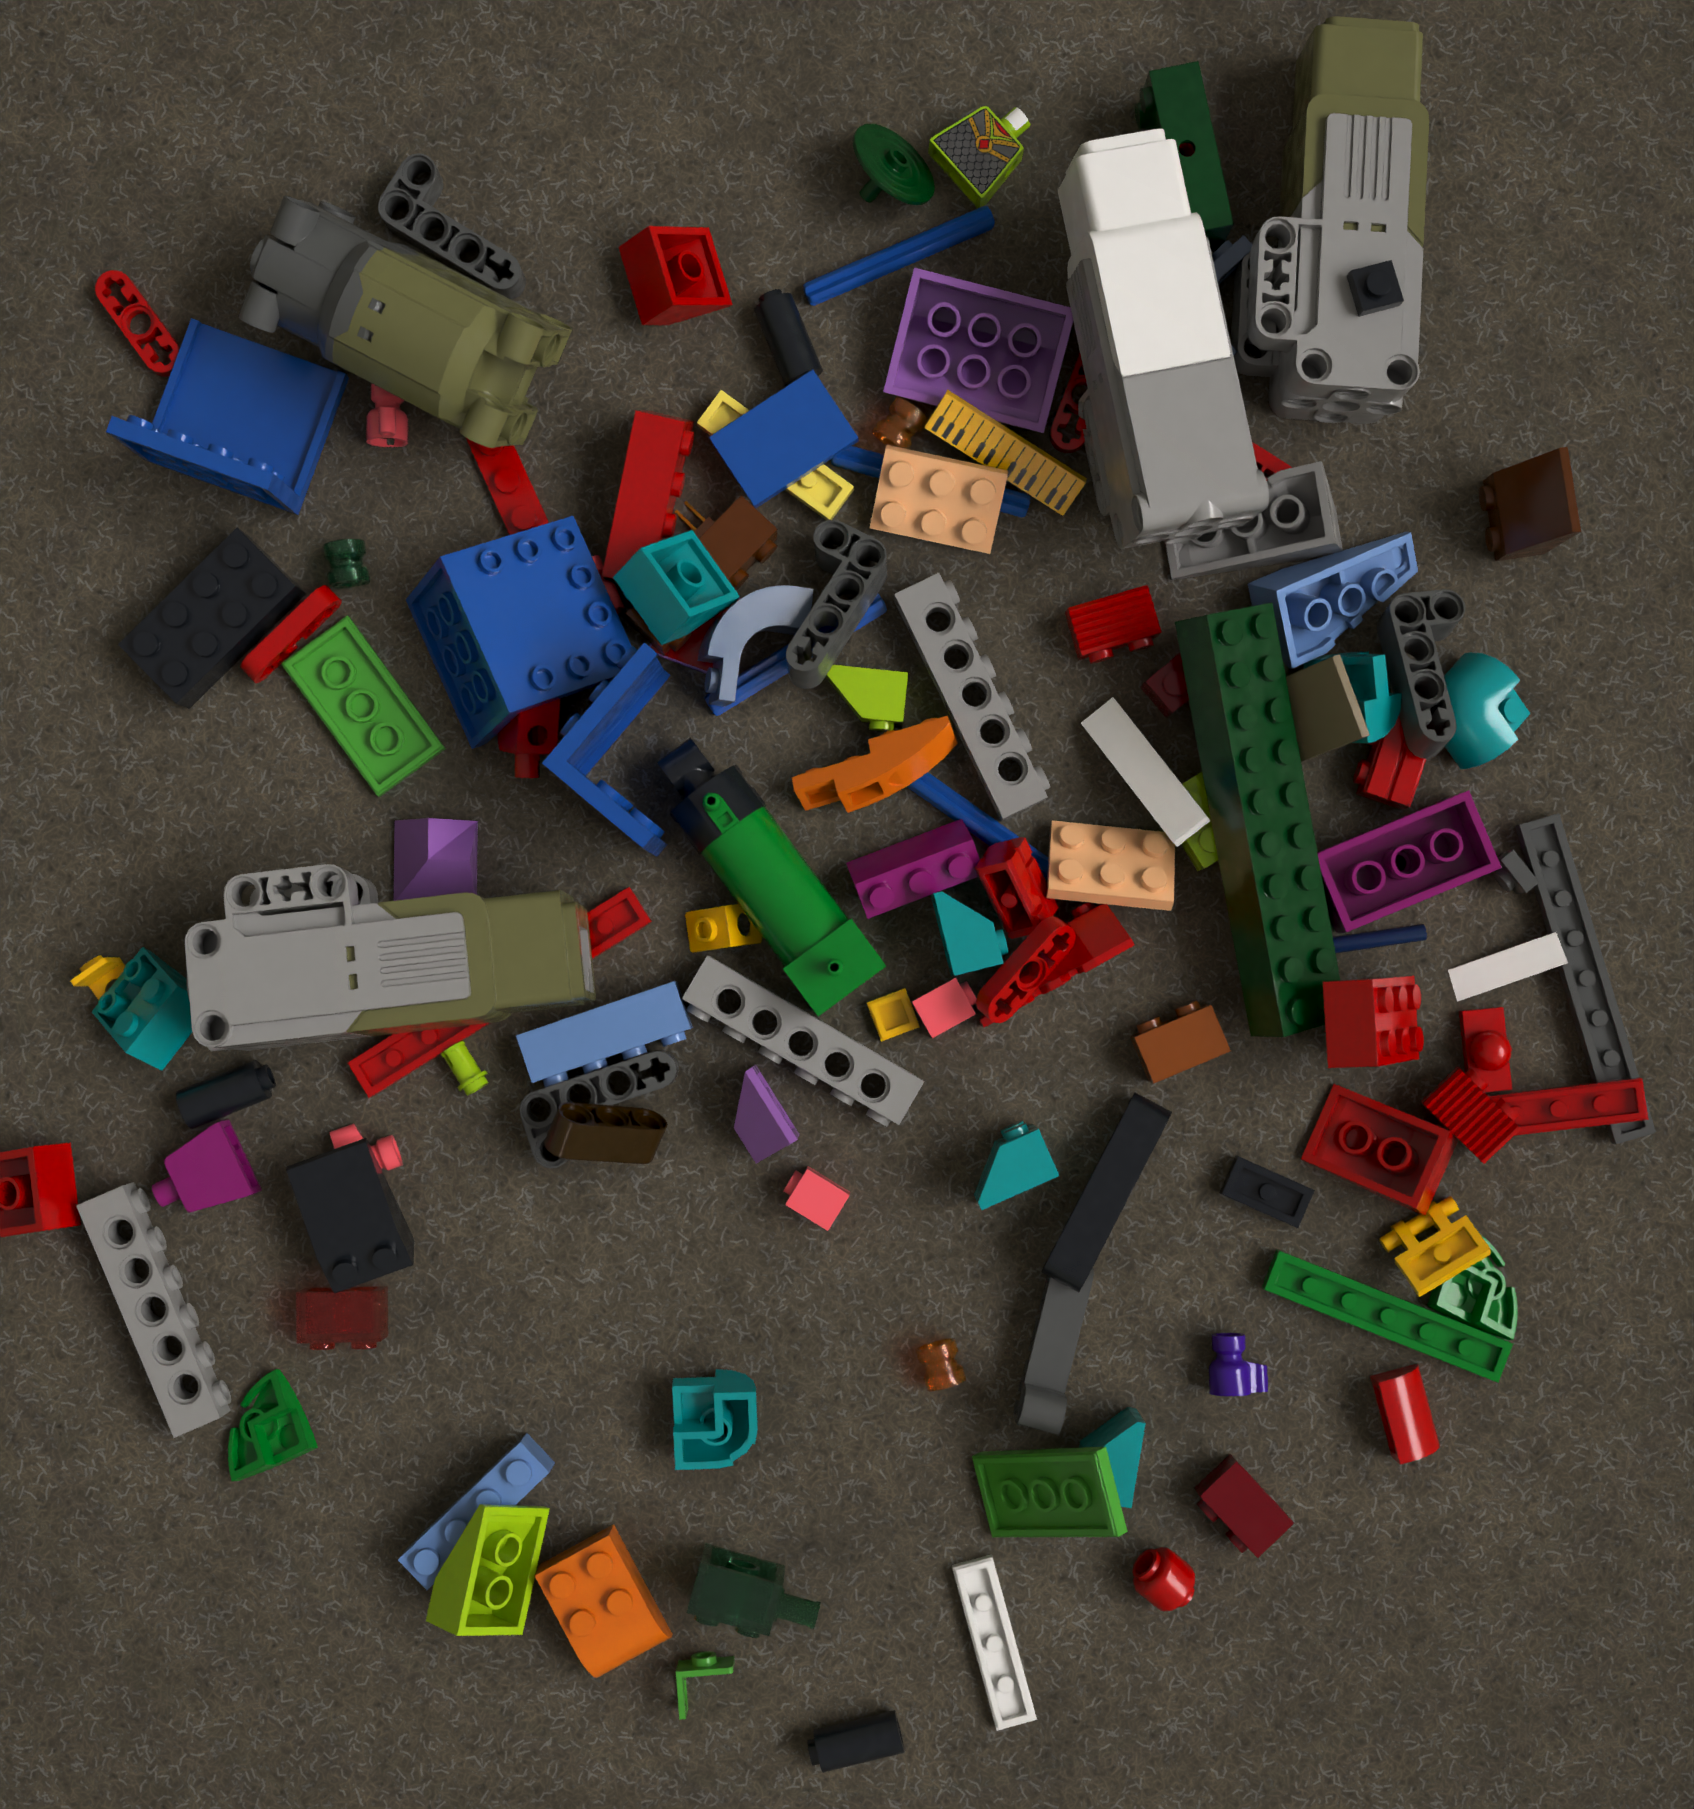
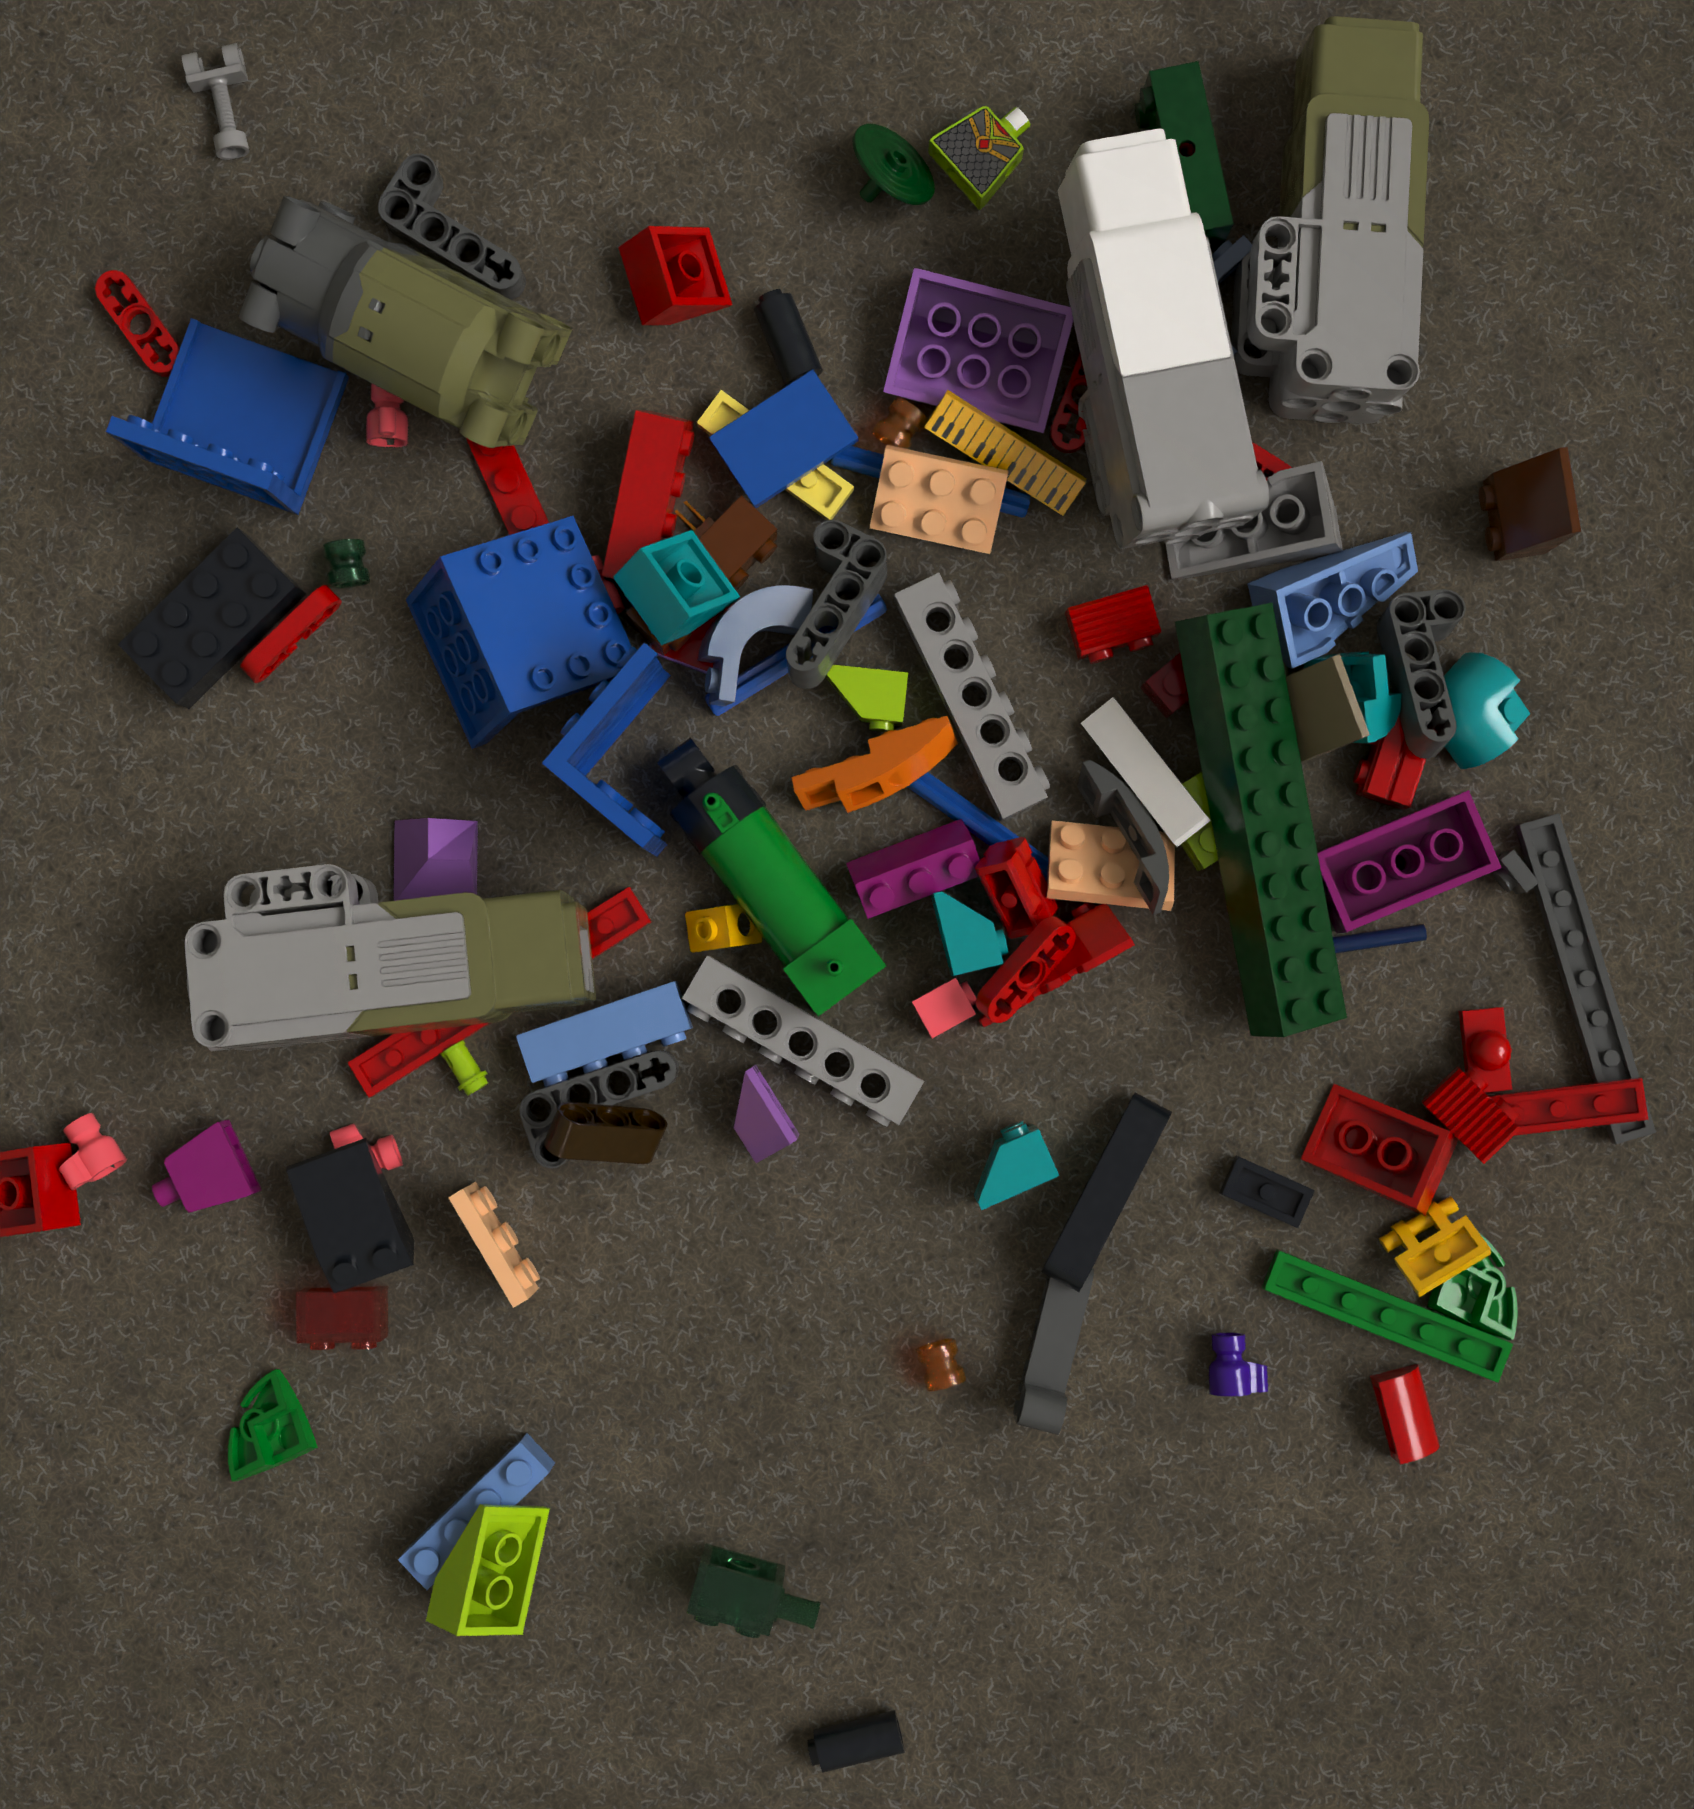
yellow bracket [70,955,125,1000] -> none
light grey brick [76,1182,231,1438] -> none
teal slope [92,947,192,1071] -> none
black brick [176,1060,276,1129] -> none
bright green tile [281,615,446,797] -> none
red torso [498,699,560,778] -> none
orange brick [534,1524,673,1678] -> none
teal brick [672,1369,758,1470] -> none
bright green bracket [676,1651,735,1720] -> none
coral brick [783,1166,850,1231] -> none
blue axle [803,206,995,306] -> none
yellow tile [867,988,920,1041] -> none
white tile [952,1554,1037,1731] -> none
bright green tile [972,1447,1128,1537] -> none
teal slope [1079,1407,1146,1508] -> none
dark orange brick [1130,1000,1231,1084] -> none
red head [1132,1547,1195,1612] -> none
dark red brick [1194,1454,1295,1558] -> none
red brick [1323,976,1424,1068] -> none
black plate [1347,260,1404,317] -> none
white sticker [1448,932,1568,1002] -> none
none -> coral piece [59,1113,127,1190]
none -> light grey bar [182,43,249,160]
none -> light nougat plate [448,1182,540,1308]
none -> dark grey slope [1077,760,1169,915]

